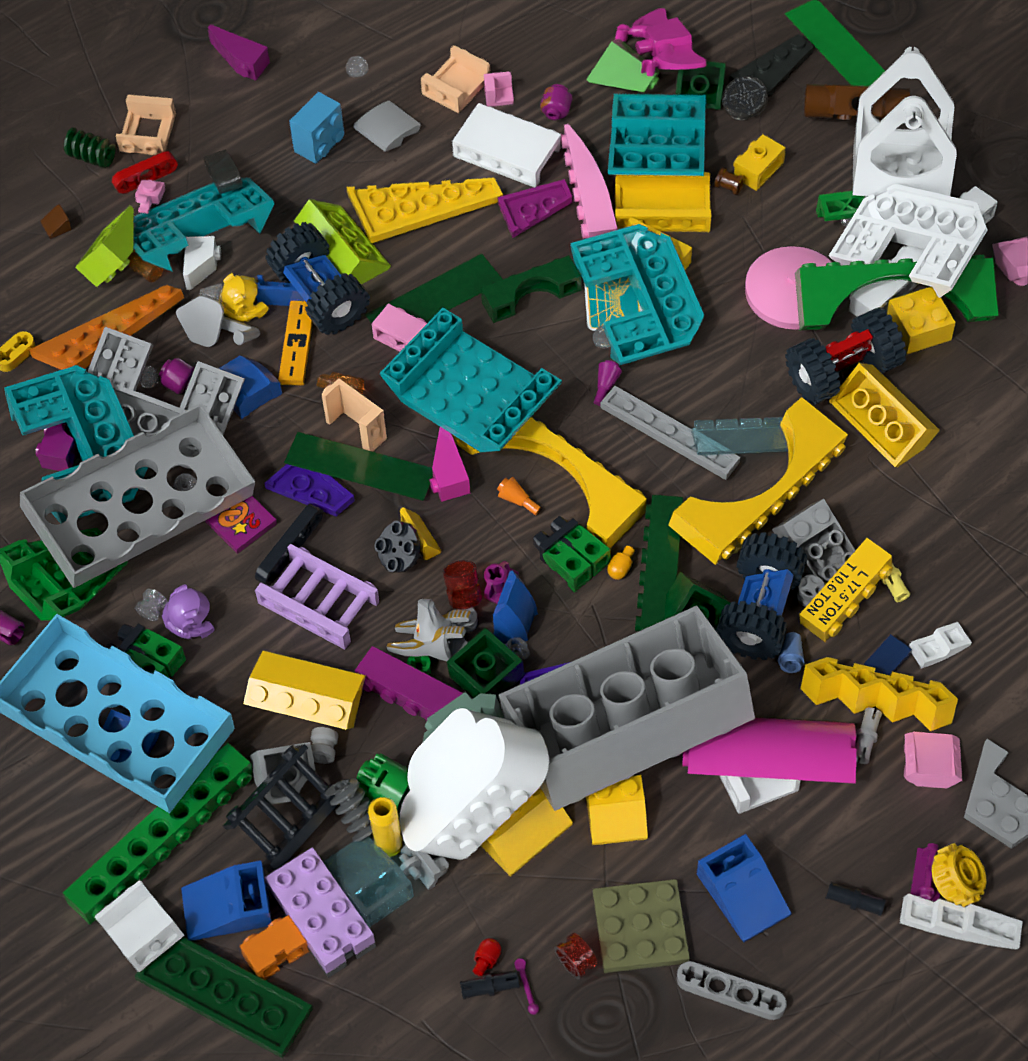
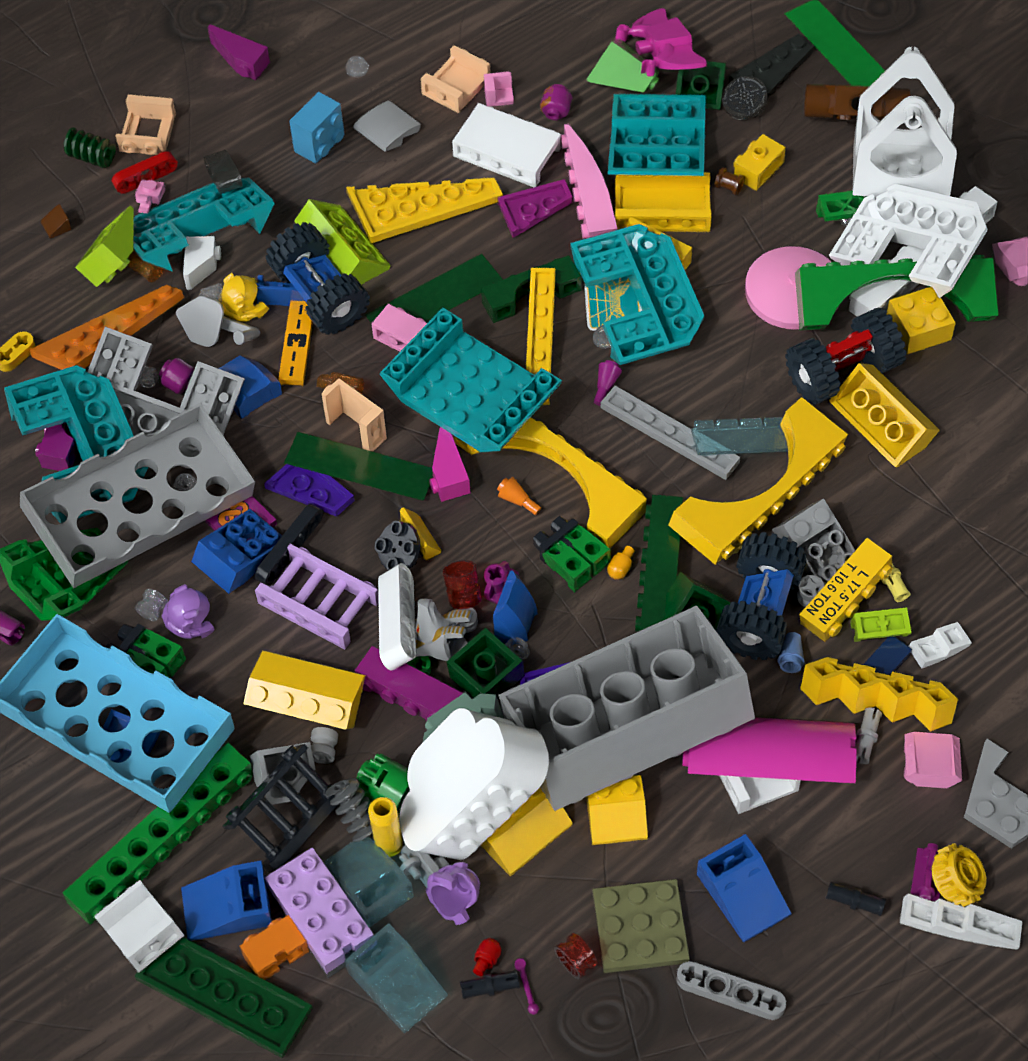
none -> blue slope [191,509,282,594]
none -> clear light blue slope [345,923,448,1033]
none -> white beam [378,563,416,671]
none -> medium lavender helmet [426,862,480,925]
none -> yellow tile [526,268,556,405]
none -> lime hinge [850,608,912,642]

